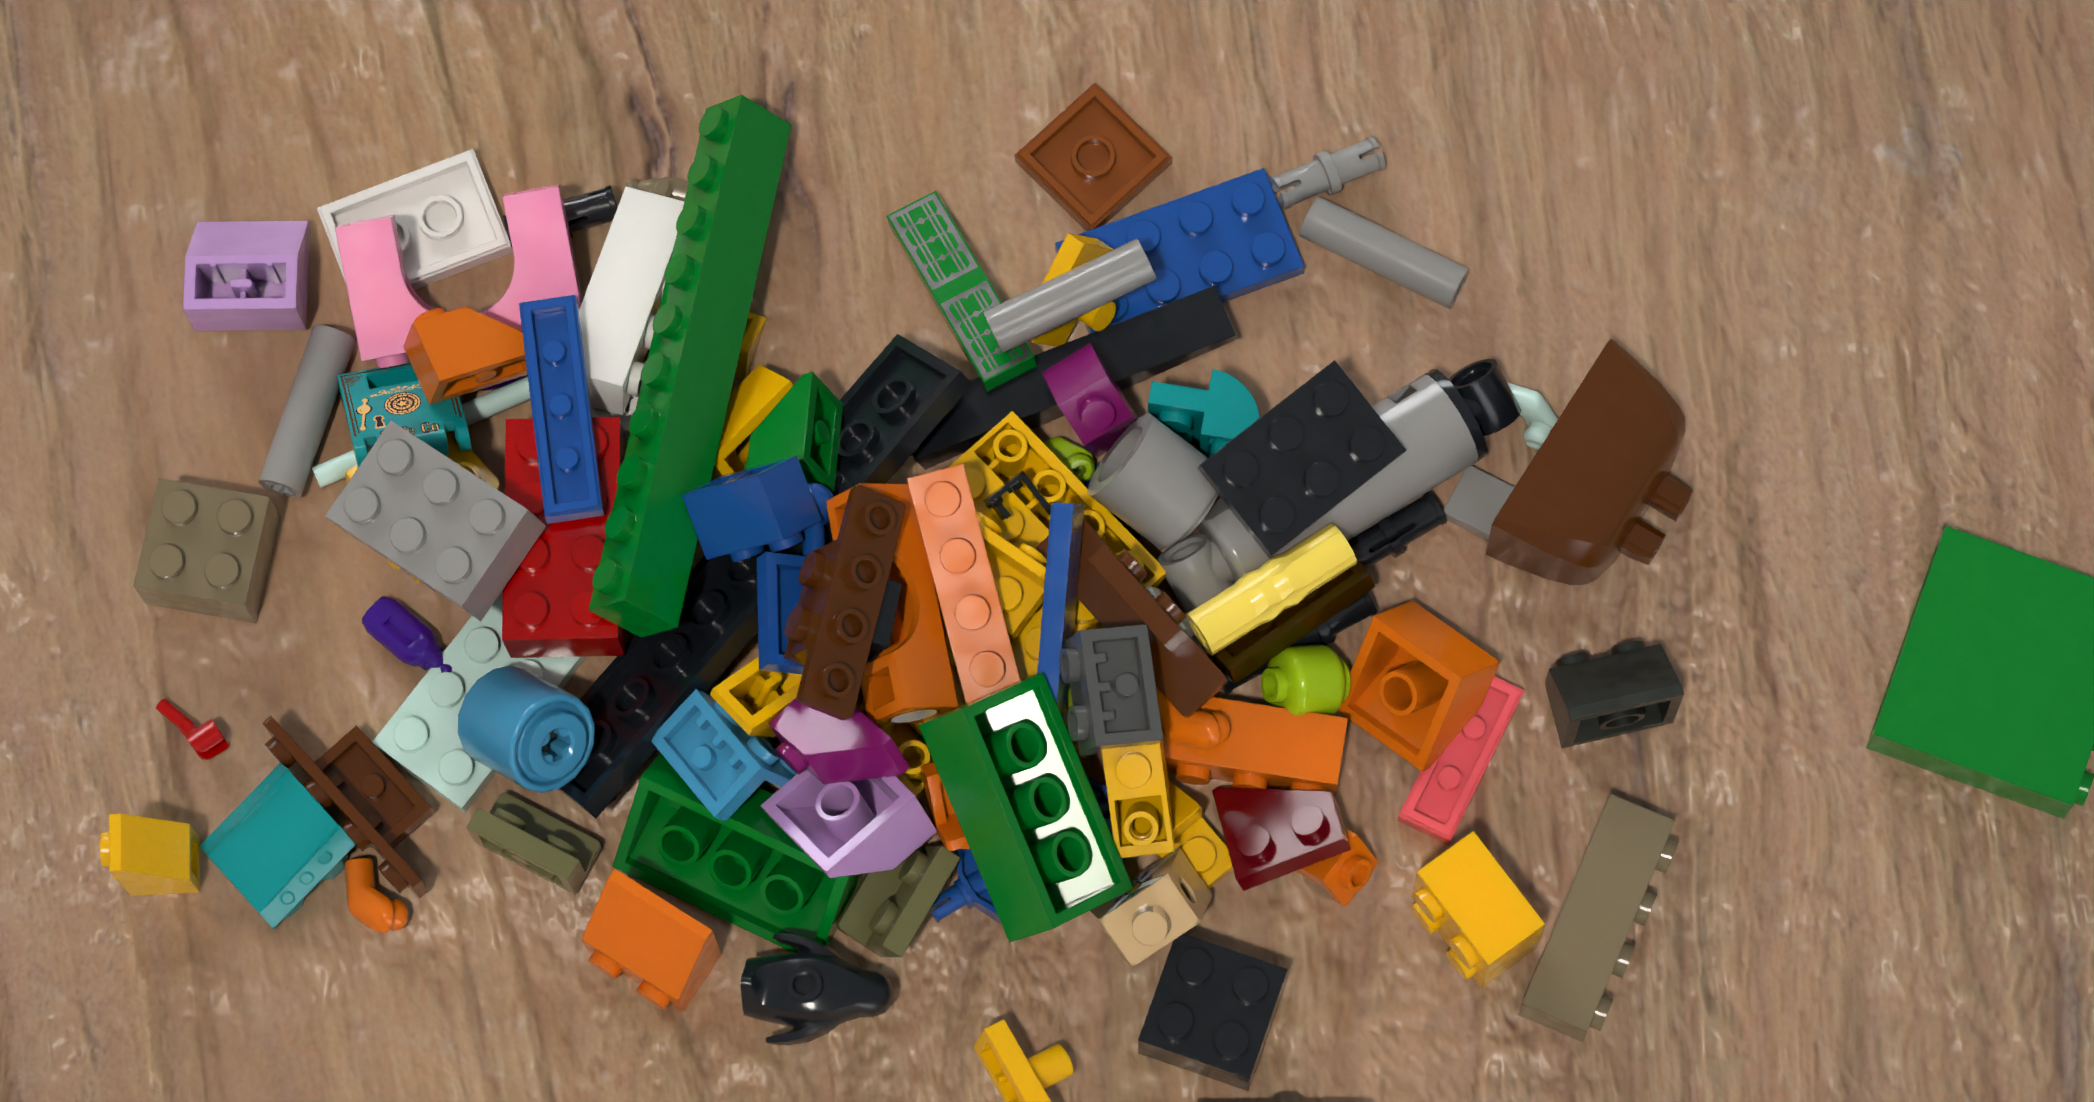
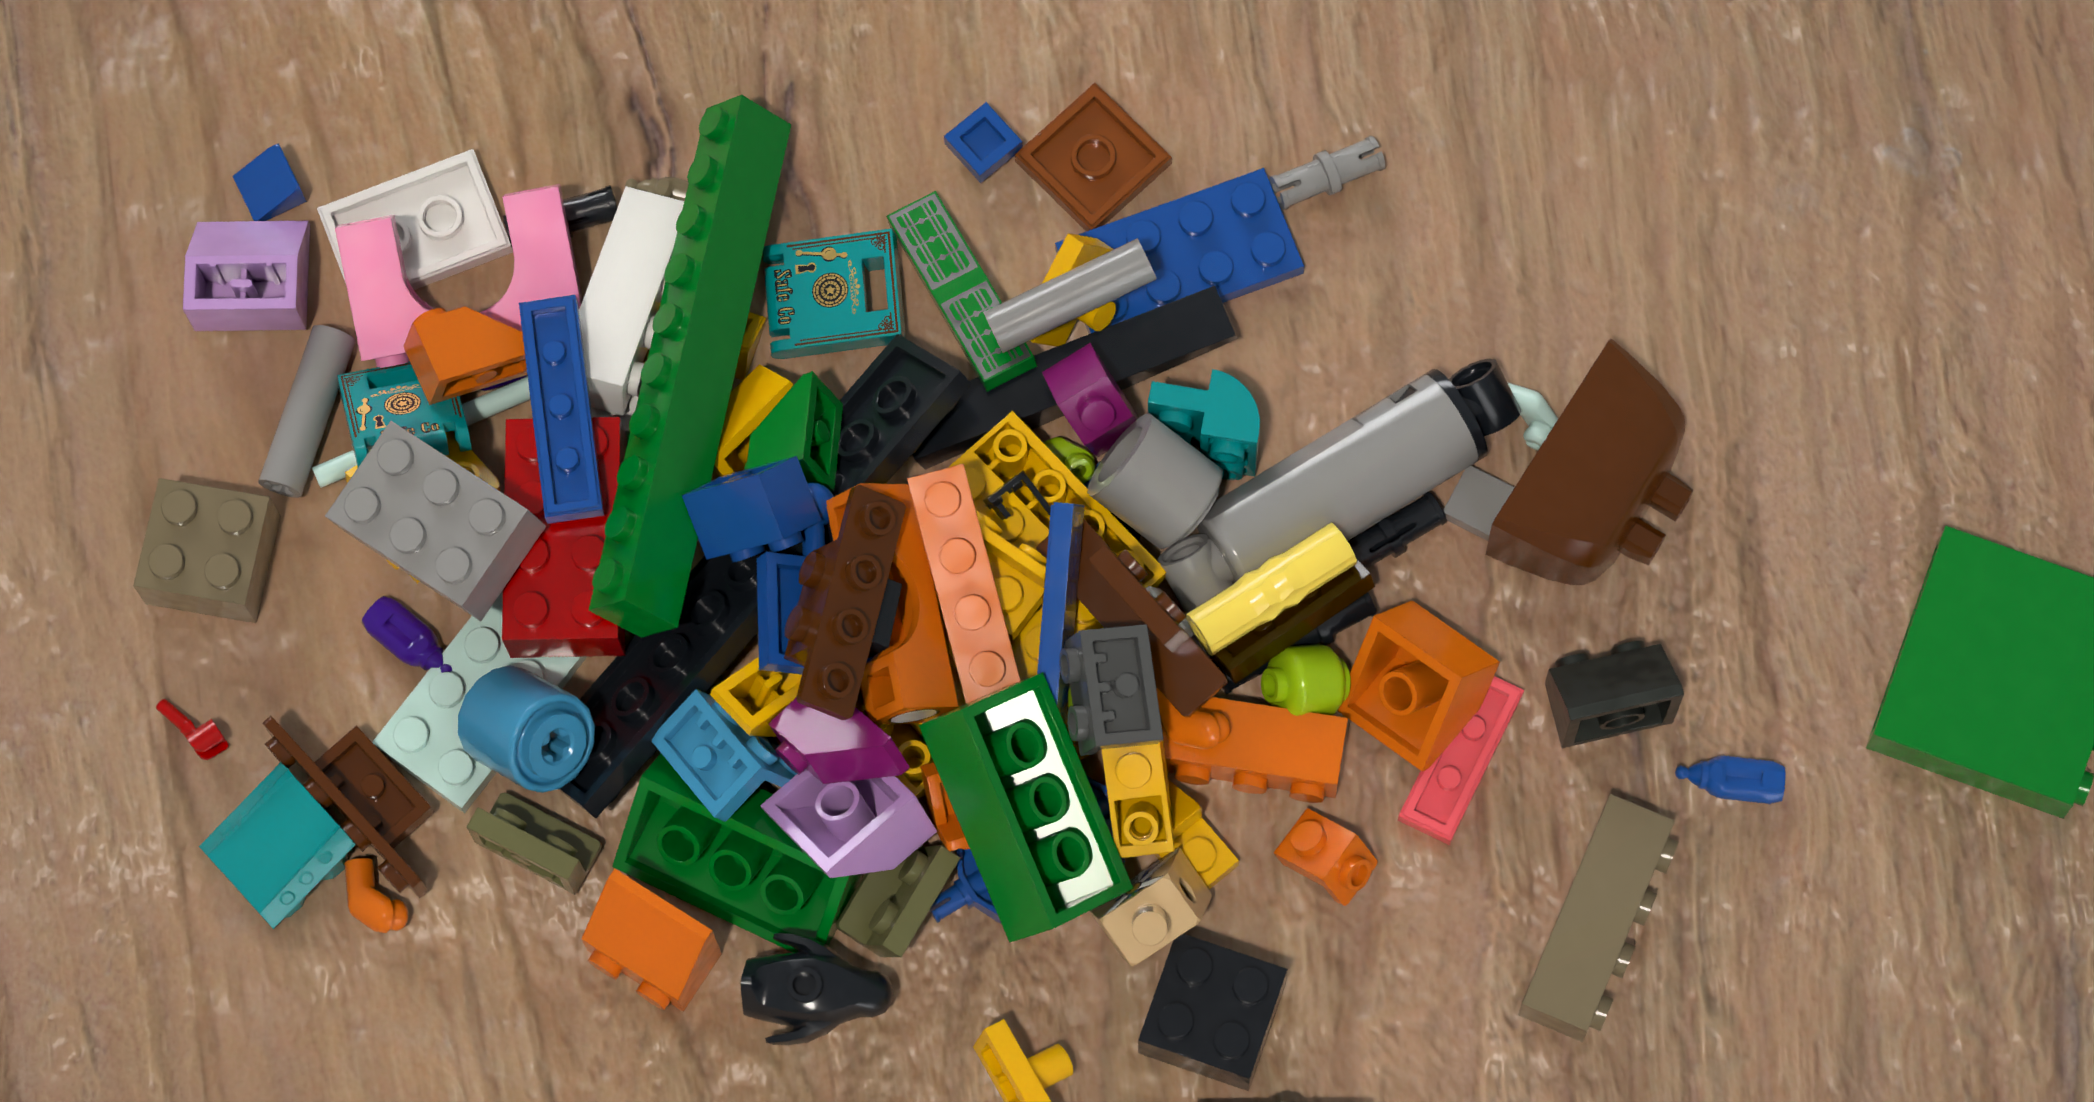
yellow slope [100,814,200,896] -> none
black plate [1198,360,1406,558] -> none
dark red wing [1212,787,1351,891] -> none
light grey piece [1299,196,1470,309] -> none
yellow brick [1410,831,1545,989] -> none
none -> blue slope [233,143,307,221]
none -> teal container [763,228,906,359]
none -> blue plate [944,102,1023,183]
none -> blue piece [1675,755,1786,804]

